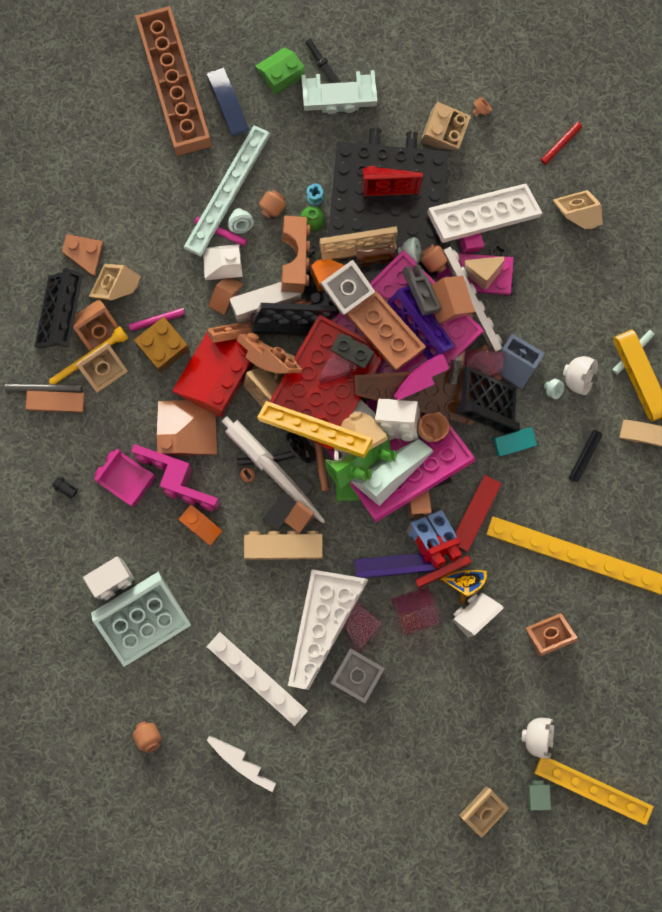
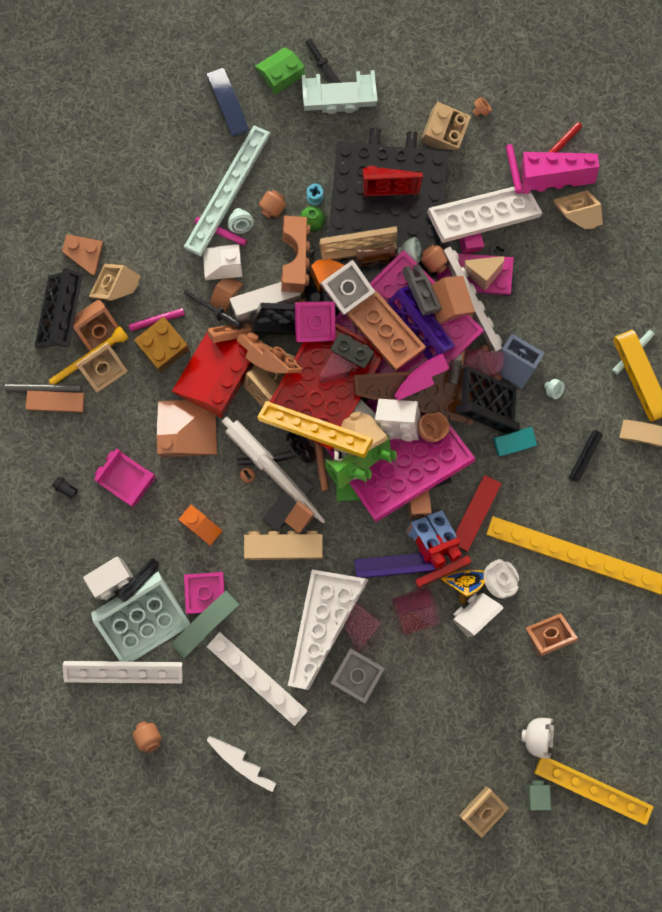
dark pink bracket [131,444,221,512] -> none
nougat brick [135,6,212,156] -> none
light aqua wedge [351,439,433,506] -> none
white cylinder [563,356,598,395] -> none
none -> white plate [63,661,183,683]
none -> black axle [118,558,159,602]
none -> sand green slope [171,590,240,659]
none -> black sword [184,290,243,329]
none -> dark pink plate [184,572,225,614]
none -> dark pink plate [295,301,335,342]
none -> white tile [484,559,519,599]
none -> dark pink bar [506,144,523,194]
none -> dark pink wedge [521,152,599,194]

